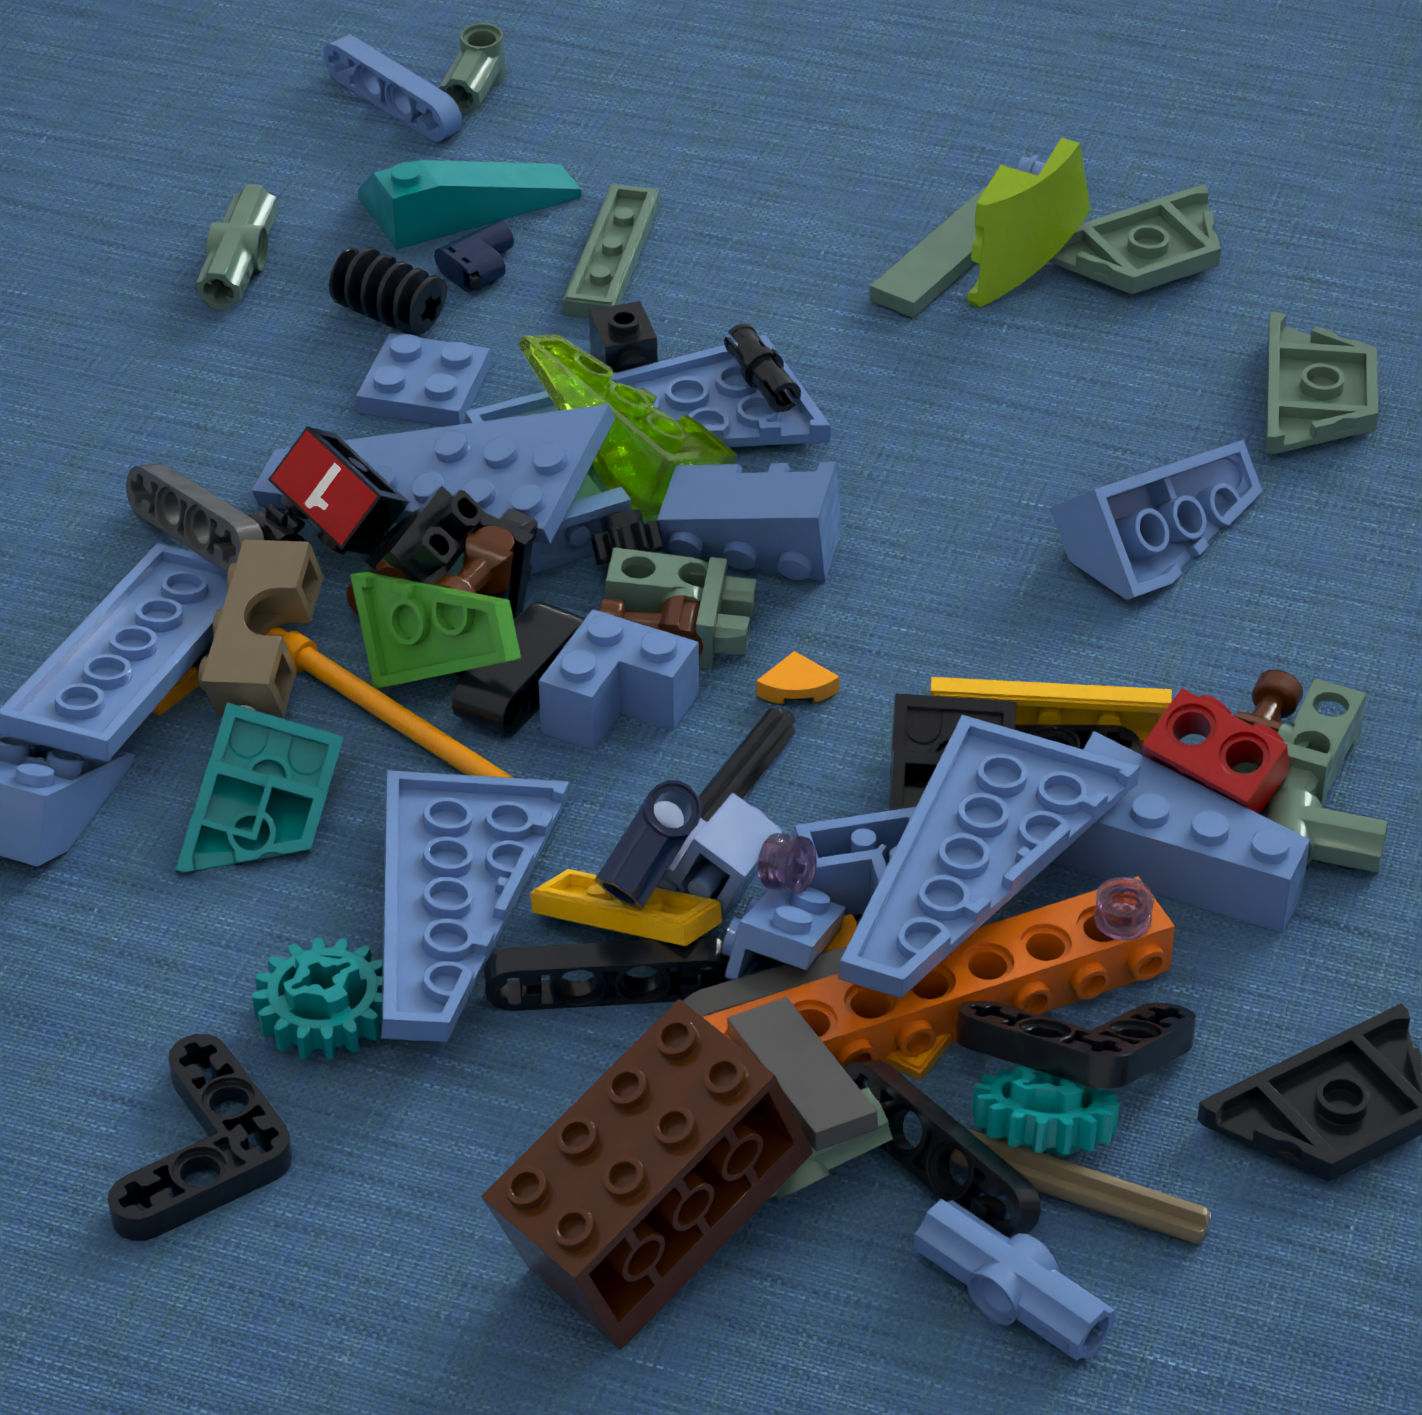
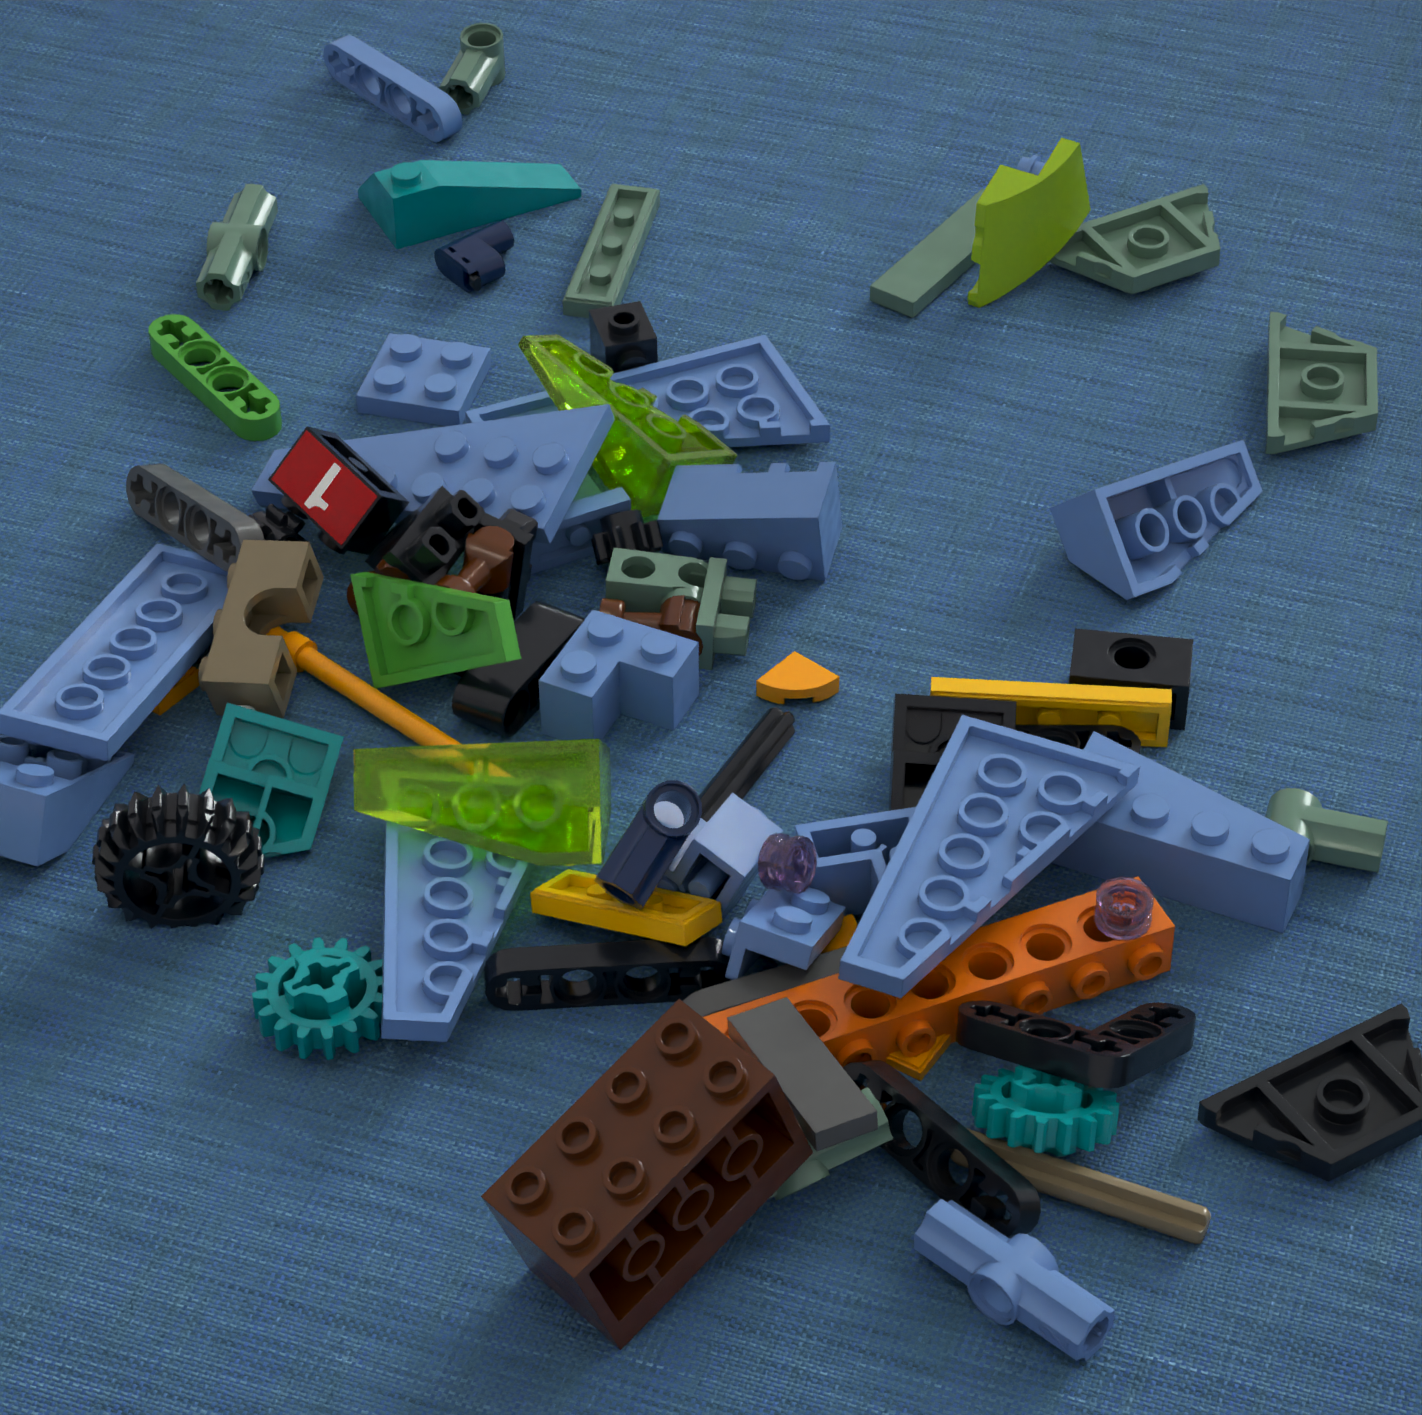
black beam [108,1034,292,1241] -> none
black piece [329,247,447,335] -> none
black pin [724,323,801,412] -> none
red brick [1142,688,1289,814] -> none
sand green hips [1232,670,1367,807] -> none
none -> black gear [92,784,264,929]
none -> bright green beam [148,314,282,441]
none -> clear neon green wedge [353,739,611,867]
none -> black brick [1069,628,1194,731]

